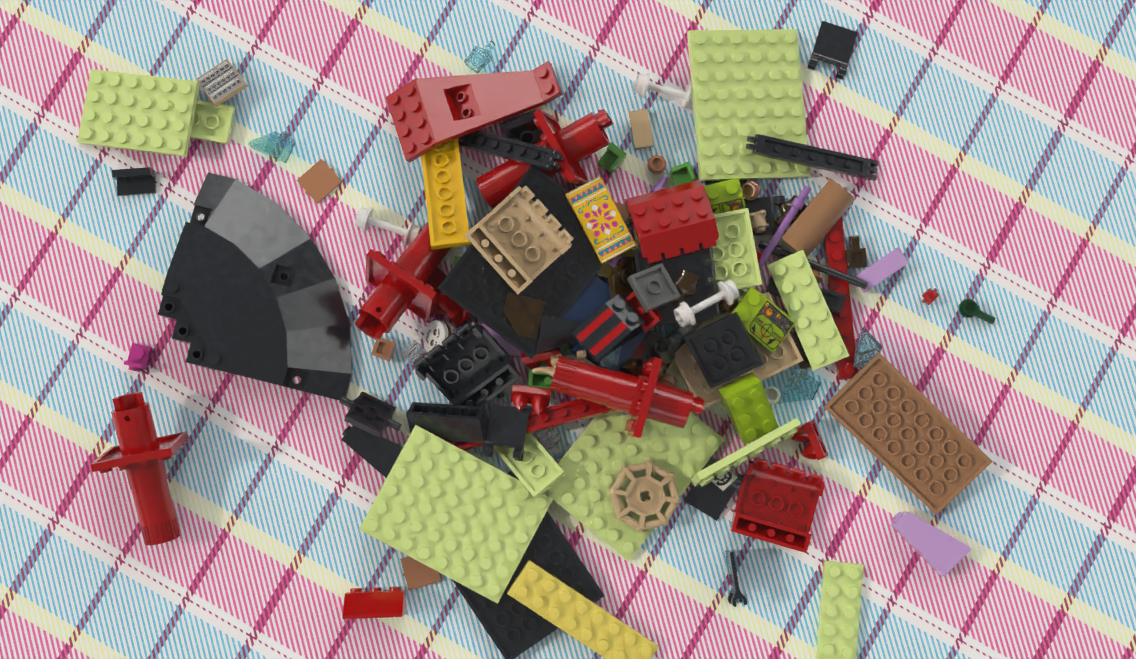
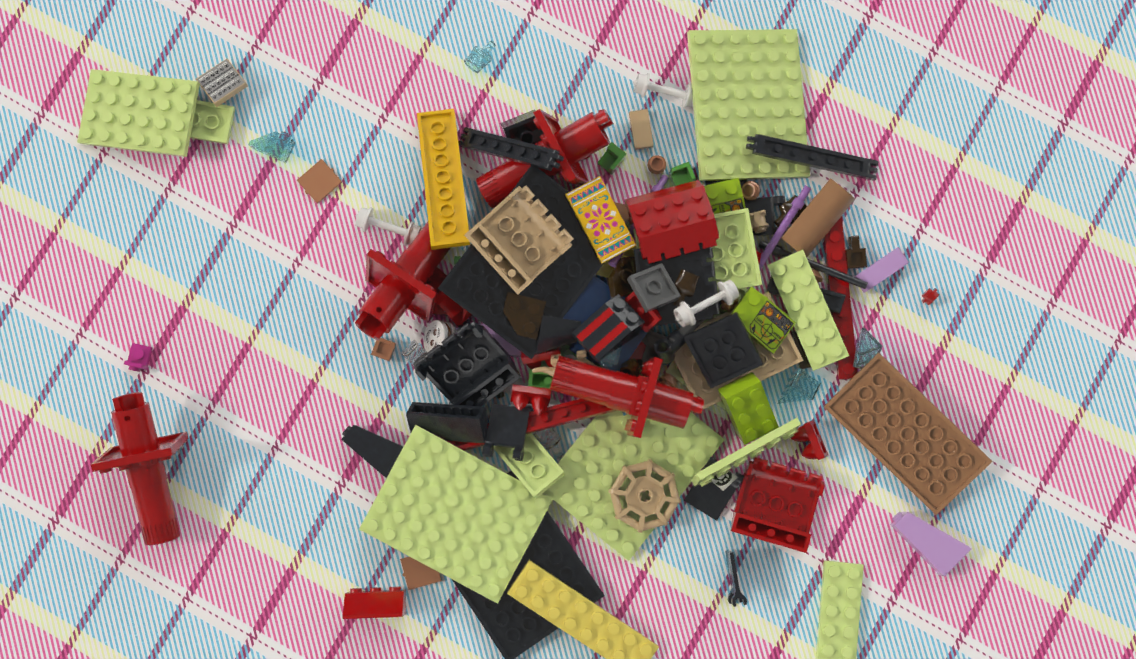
black panel [112,167,156,196] -> none
black panel [158,172,353,401] -> none
black plate [339,391,402,437] -> none
wing [386,61,563,163] -> none
white tile [764,386,781,405] -> none
black flag [807,21,858,80] -> none
dark green plate [959,299,996,324] -> none

